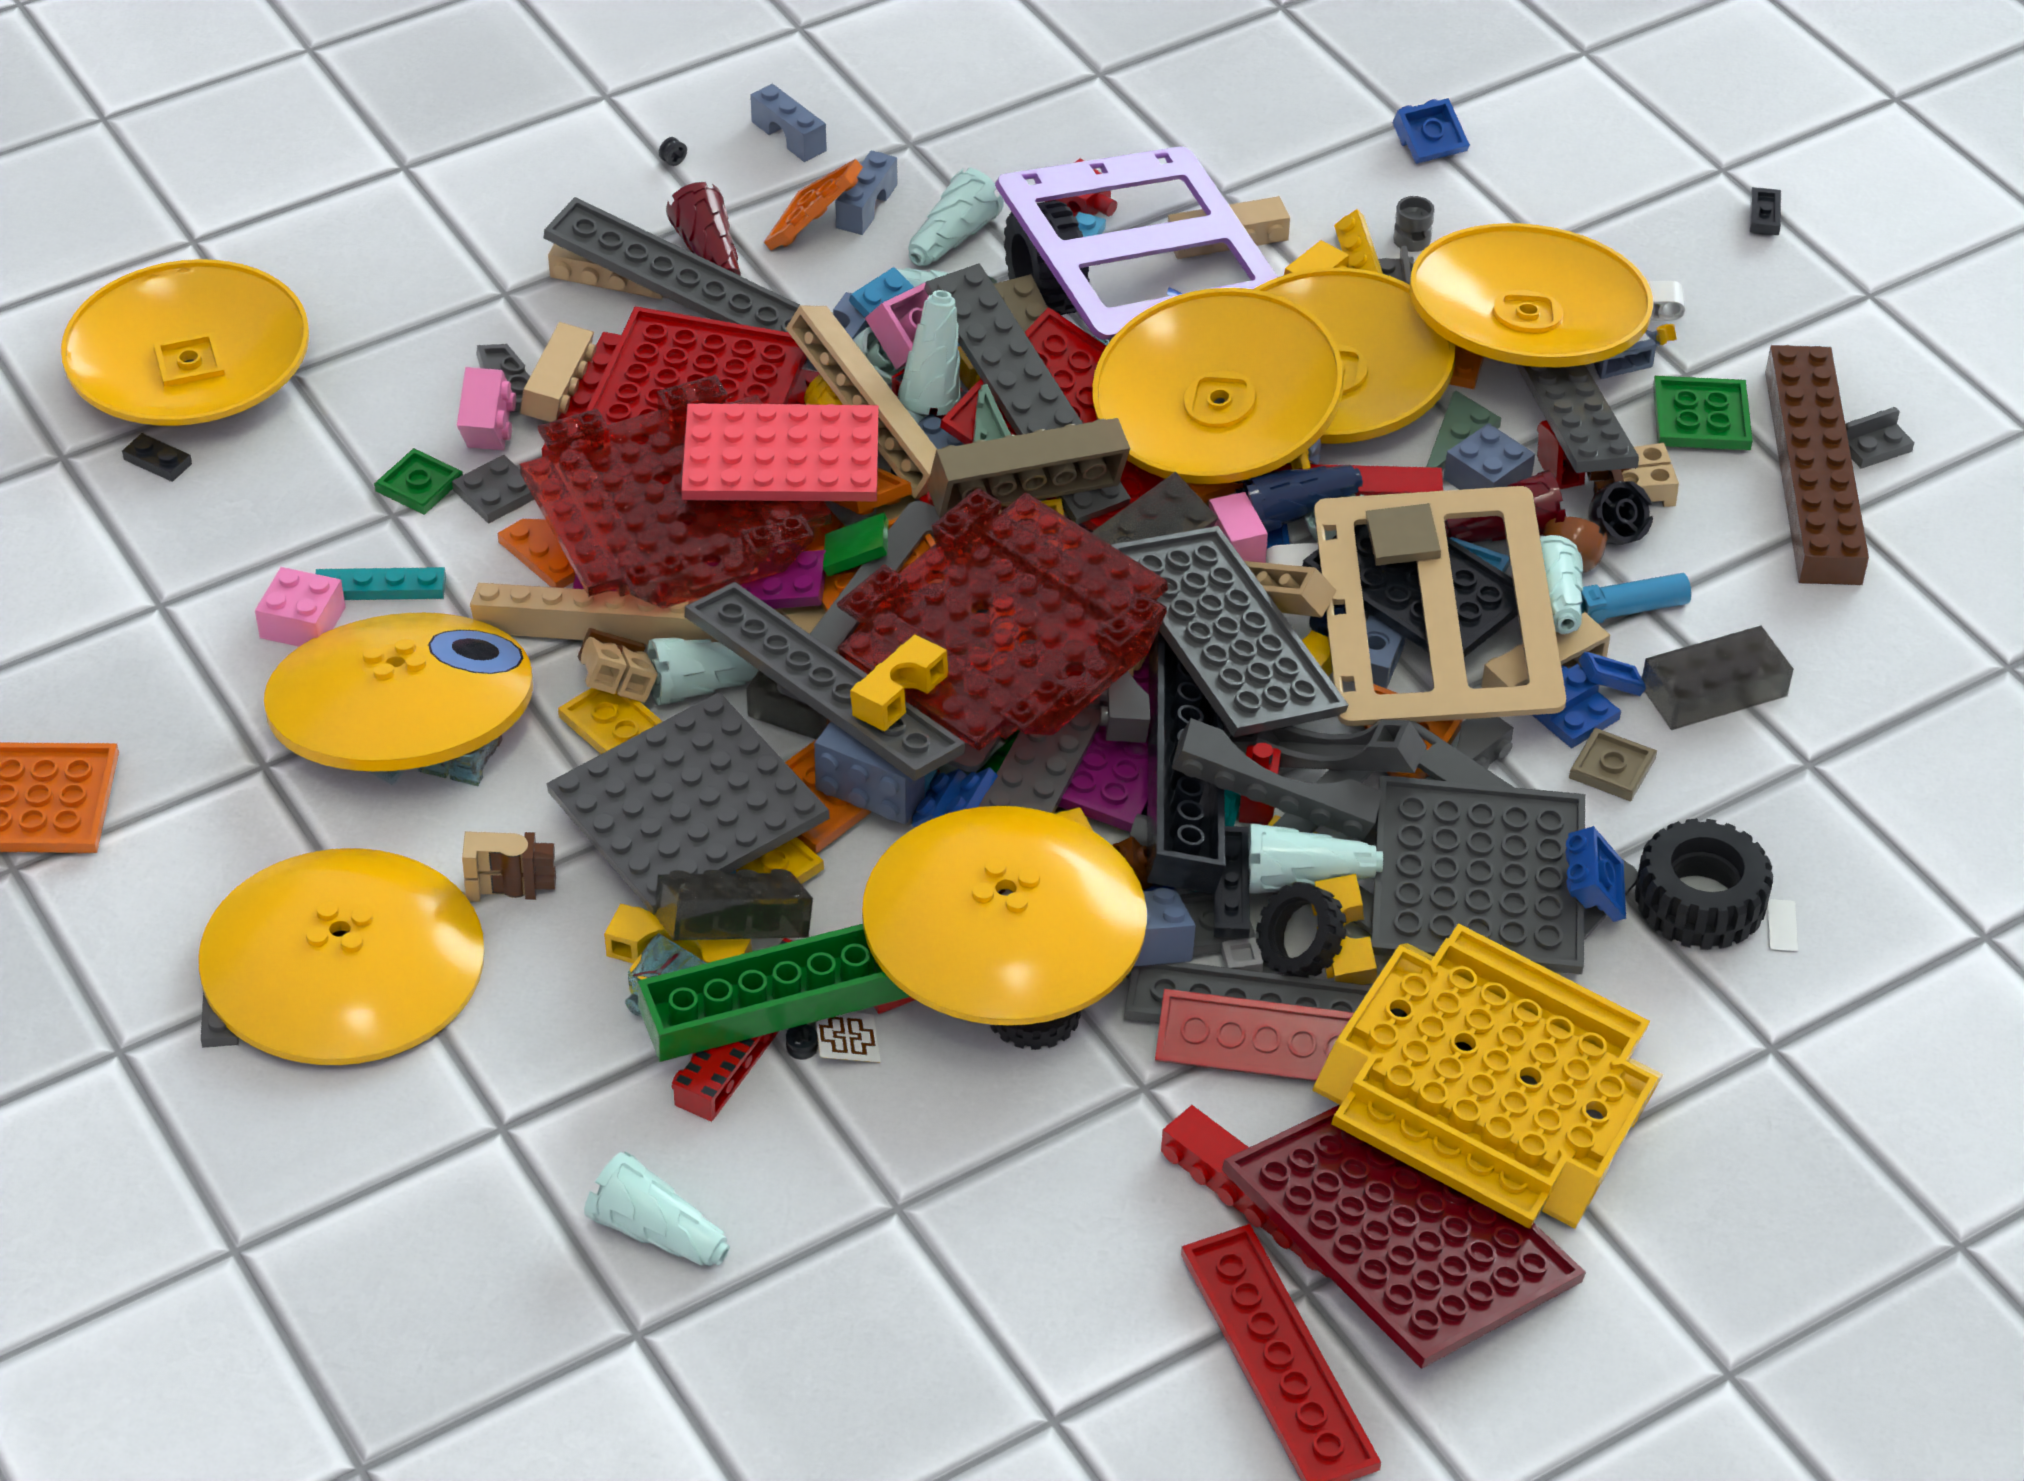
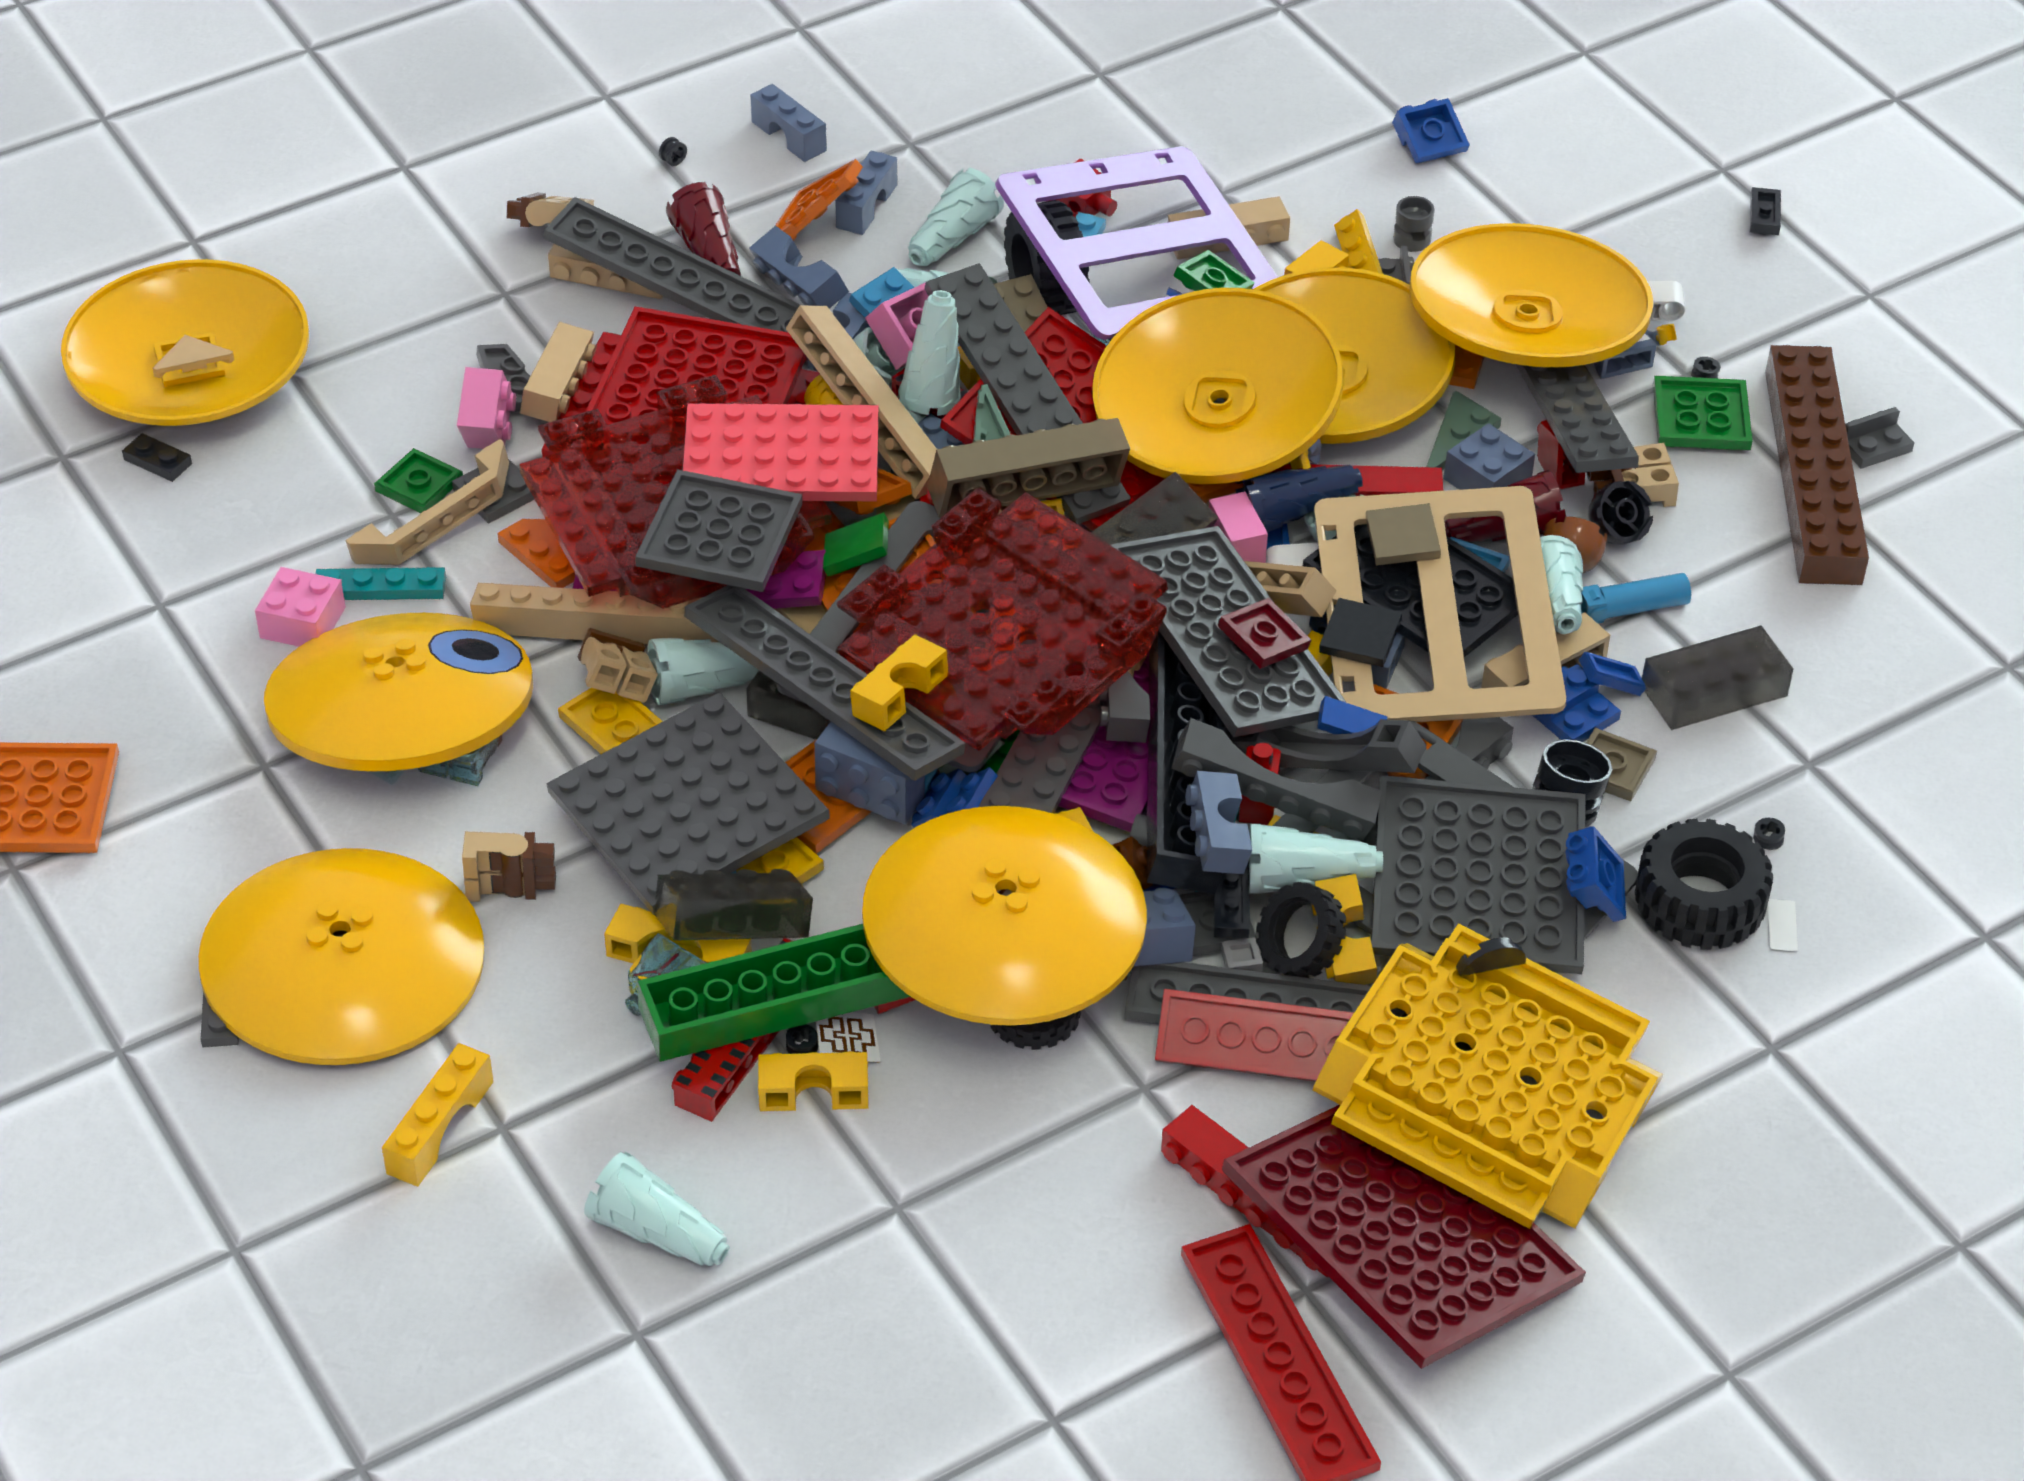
none -> tan tile [153,335,234,378]
none -> tan slope [345,439,509,565]
none -> yellow arch [382,1043,494,1187]
none -> hips [506,192,594,227]
none -> dark grey plate [635,469,803,592]
none -> sand blue arch [749,226,849,309]
none -> yellow arch [758,1051,869,1111]
none -> green plate [1173,250,1255,291]
none -> sand blue arch [1185,771,1252,874]
none -> dark red plate [1218,598,1311,669]
none -> blue tile [1317,696,1388,734]
none -> black tile [1319,598,1402,667]
none -> tile [1456,937,1526,976]
none -> black wheel [1532,739,1613,827]
none -> black bush [1691,357,1721,378]
none -> black bush [1753,817,1785,850]

